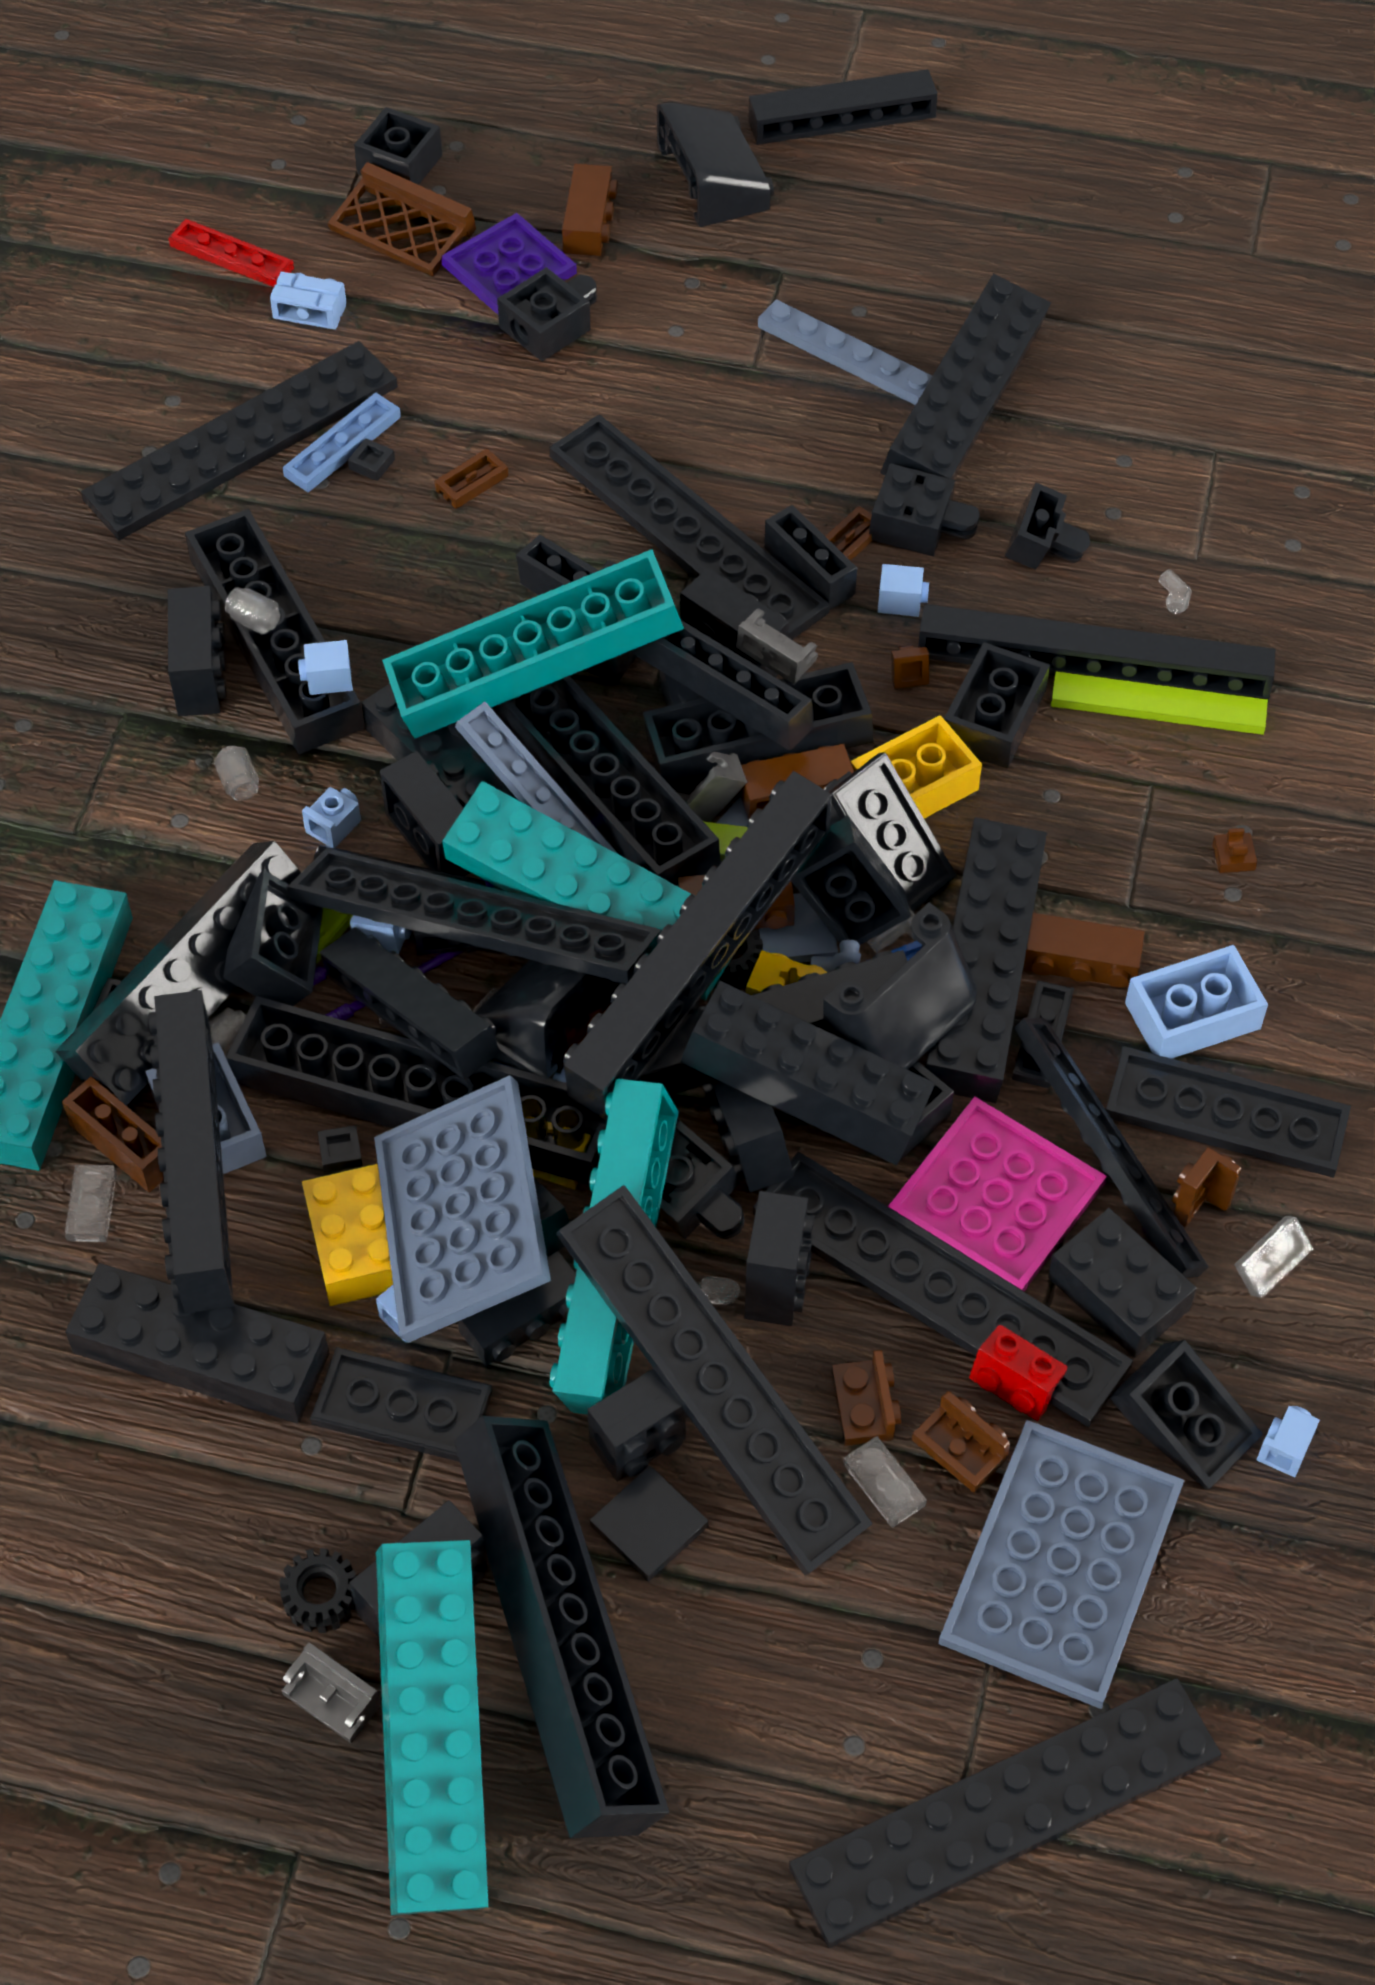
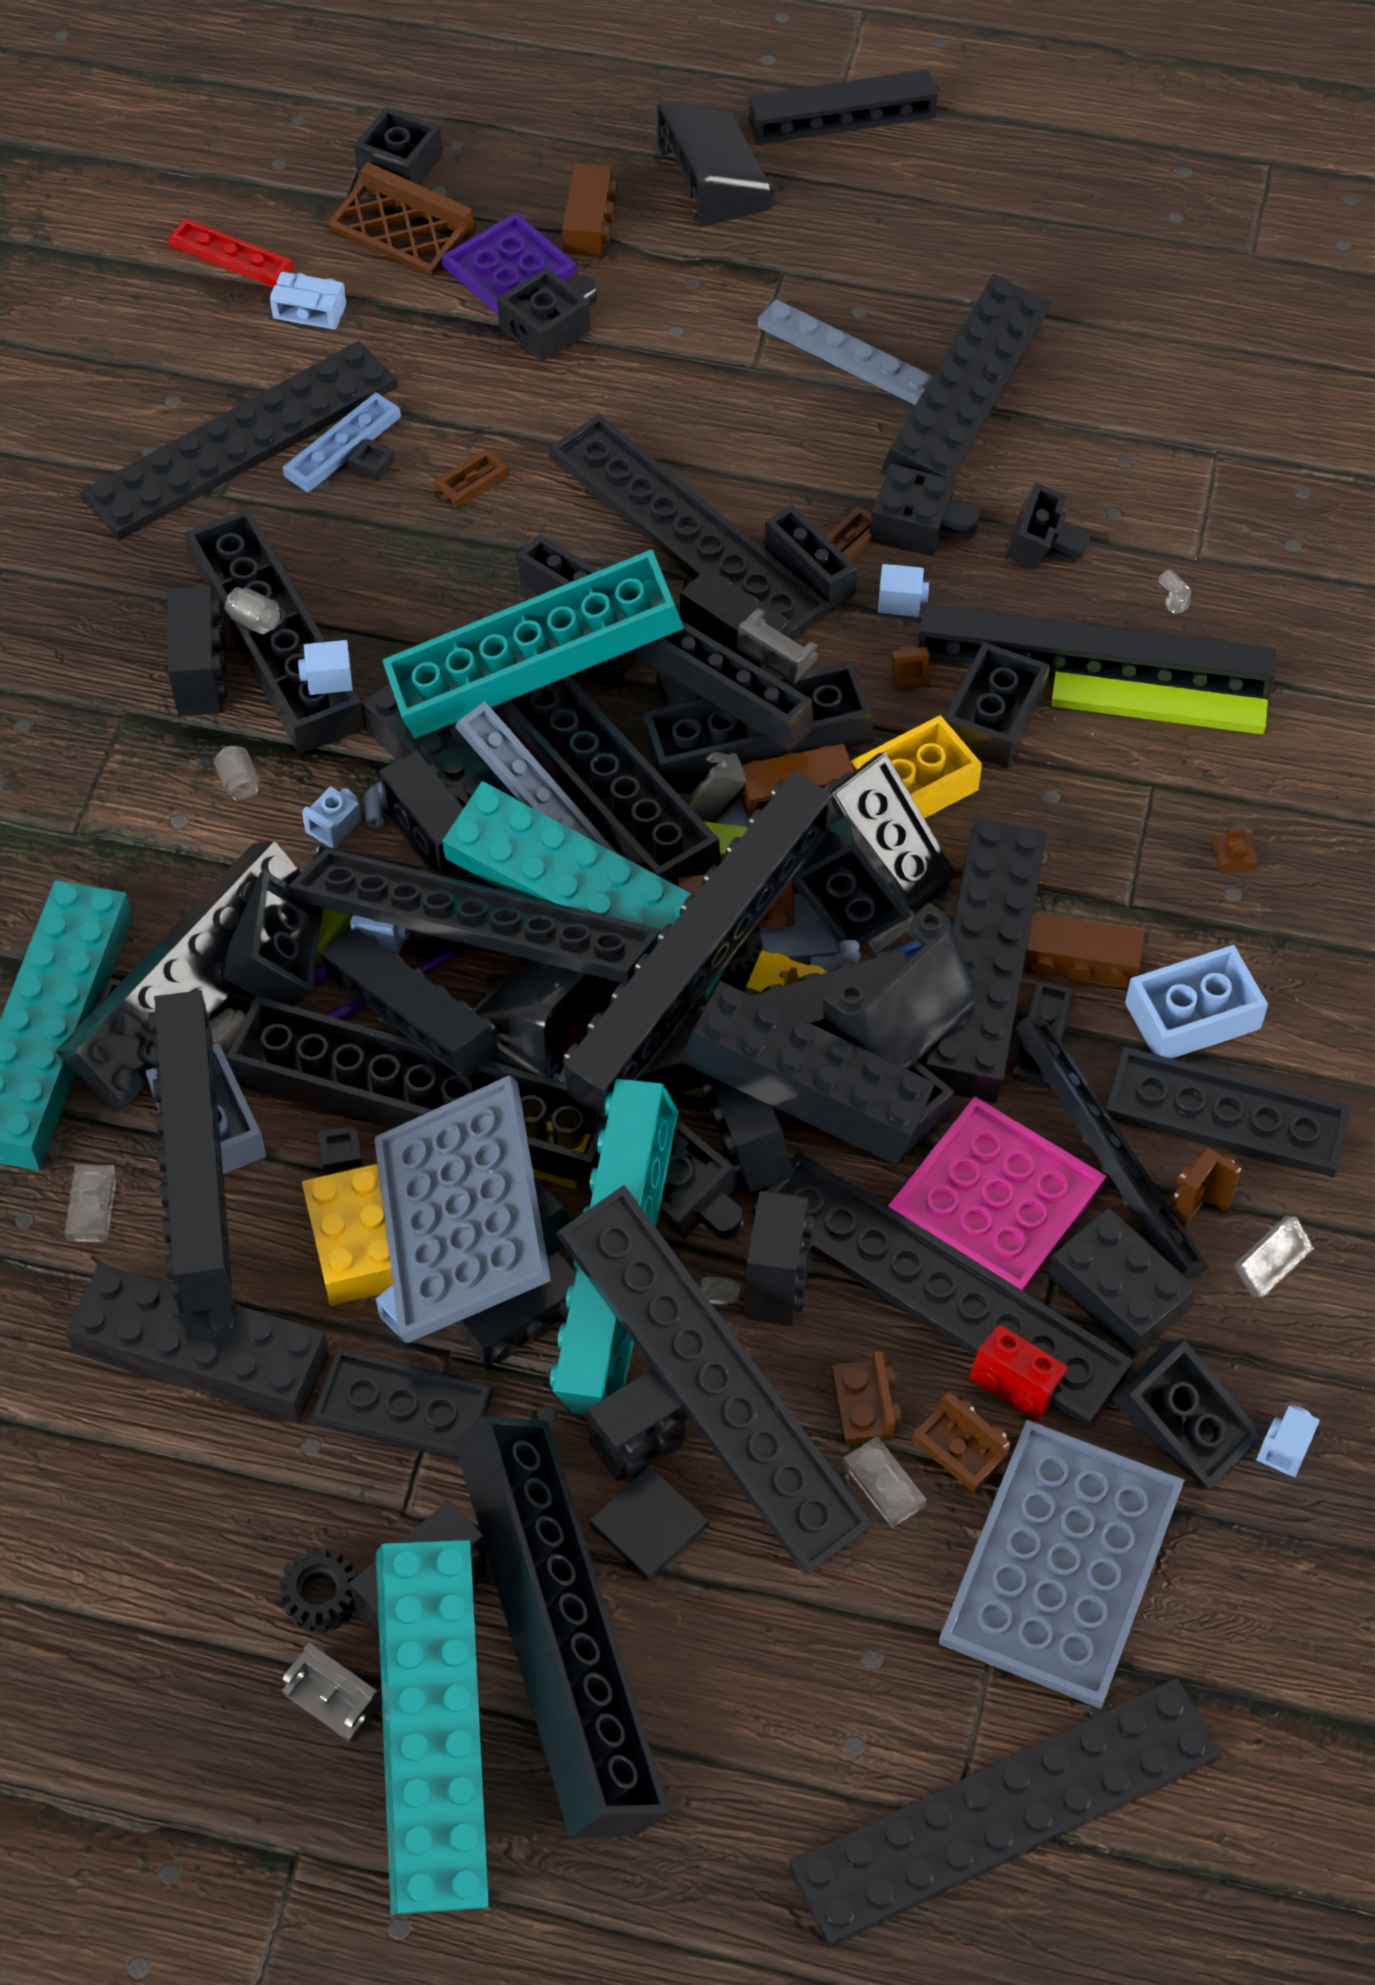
reddish brown brick [62,1076,164,1193] -> none
none -> sand blue arm [363,781,385,829]

